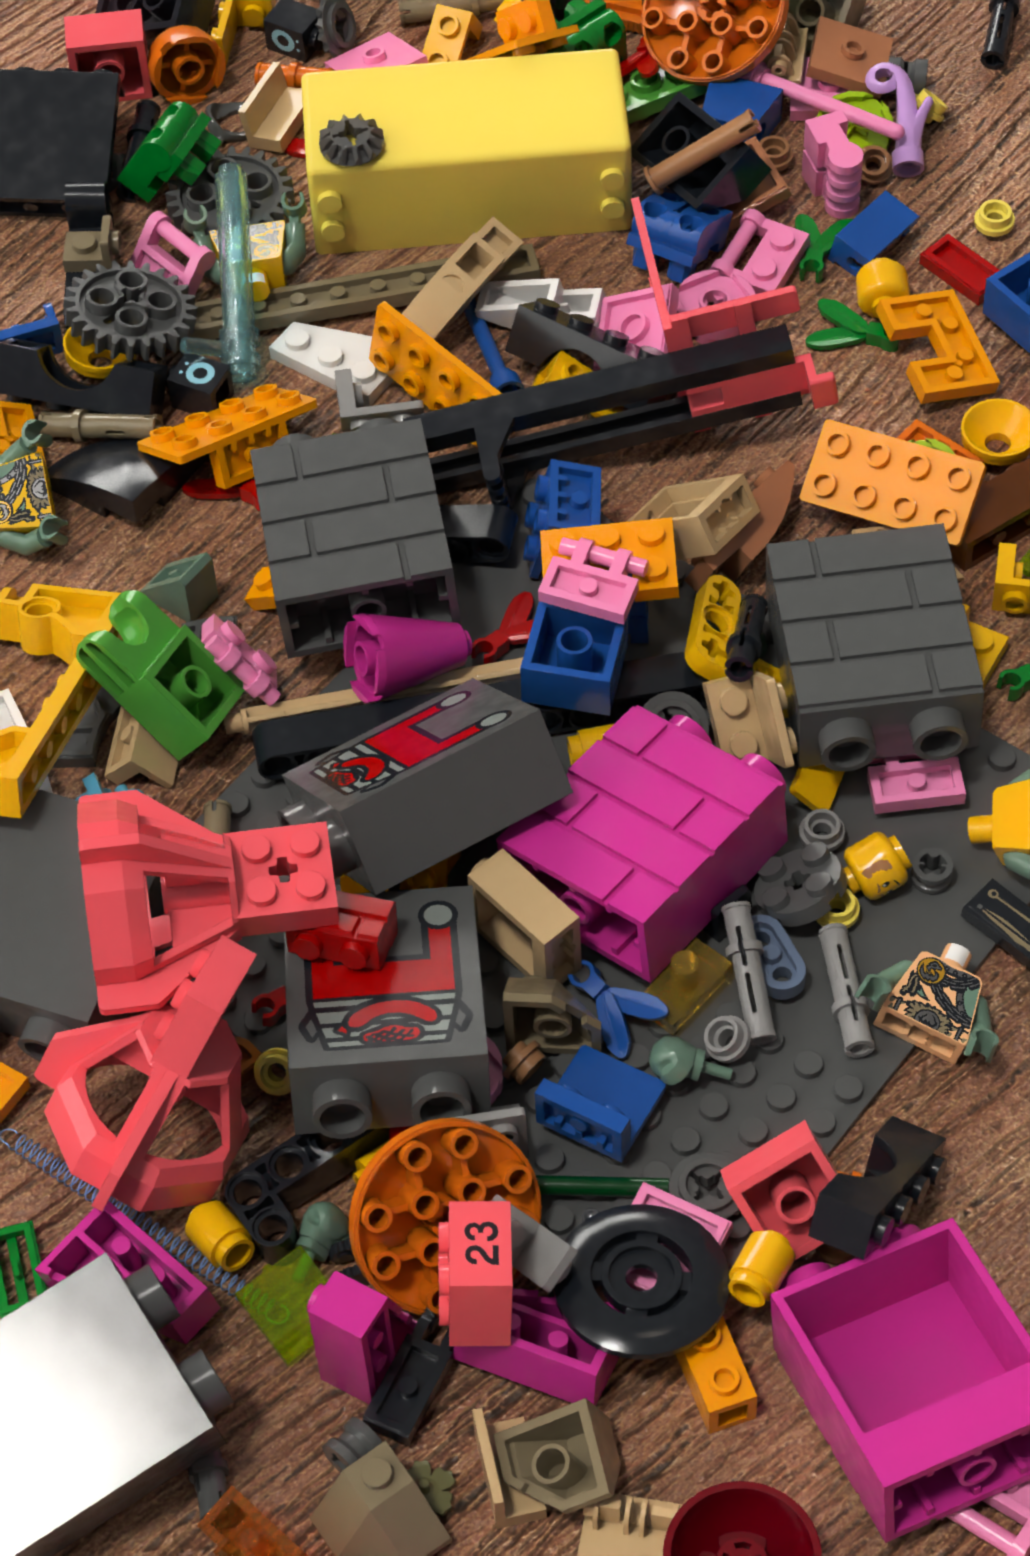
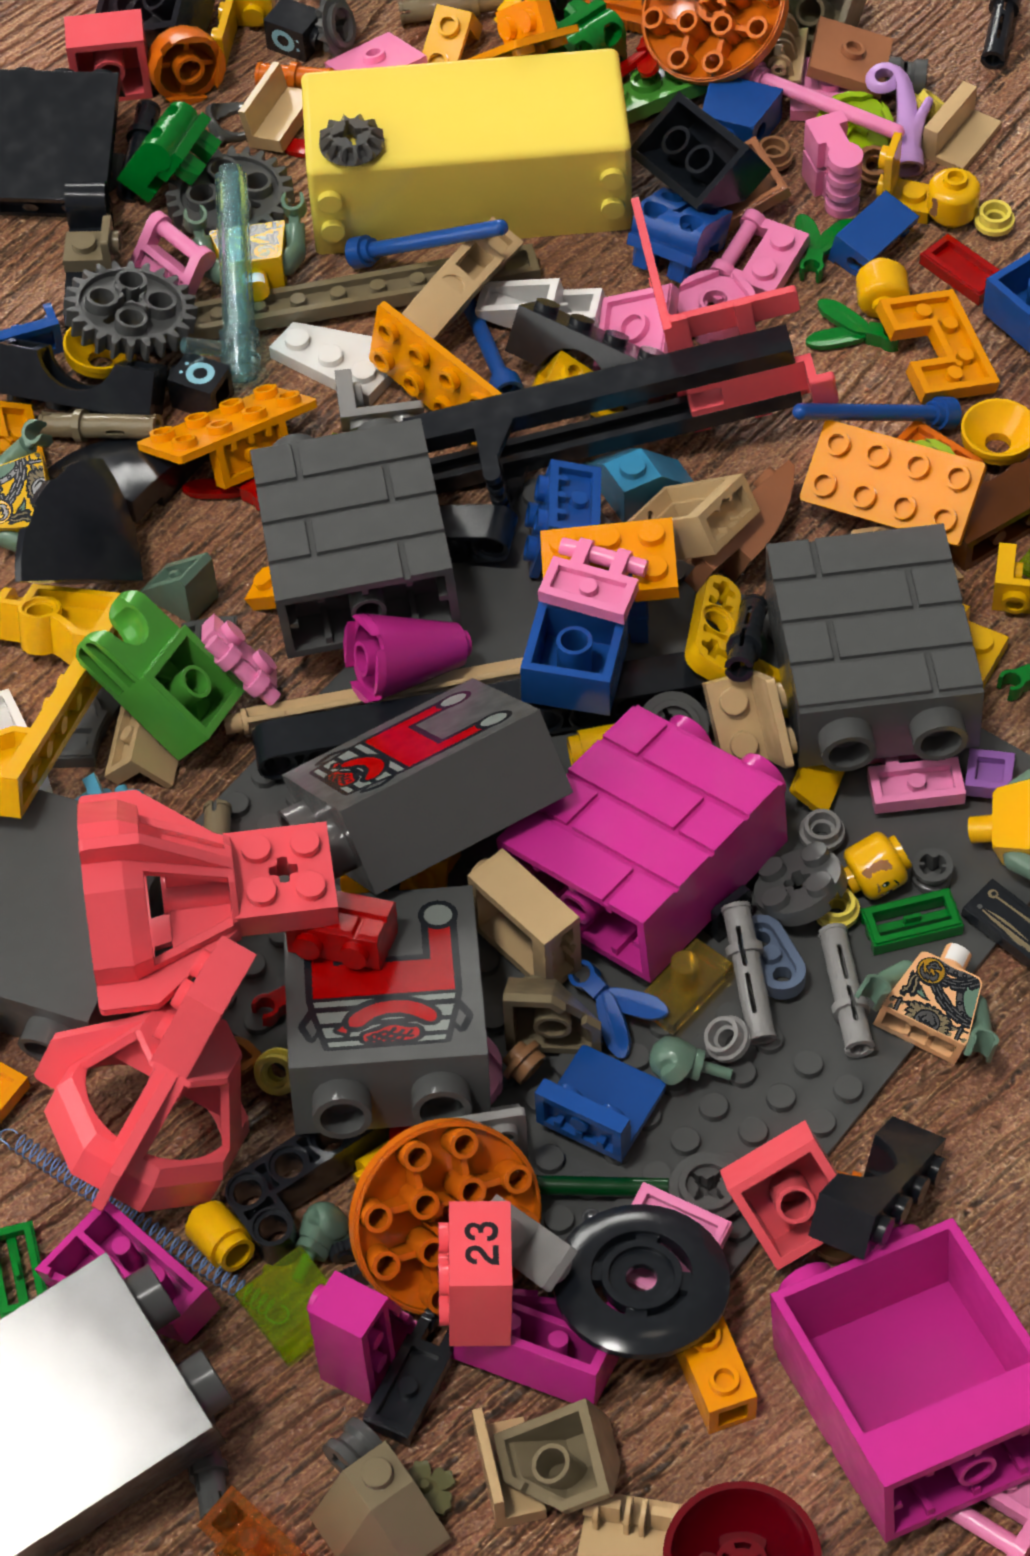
red piece [471,591,534,664] -> none
medium nougat pin [643,109,762,195] -> none
yellow brick [728,1230,795,1307] -> none
none -> black brick [15,458,144,585]
none -> blue piece [345,219,508,269]
none -> dark azure slope [584,448,694,522]
none -> blue piece [792,396,962,430]
none -> green tile [860,888,964,956]
none -> yellow bracket [876,132,930,225]
none -> tan panel [922,81,1002,170]
none -> yellow head [927,167,981,228]
none -> medium lavender plate [965,748,1015,799]

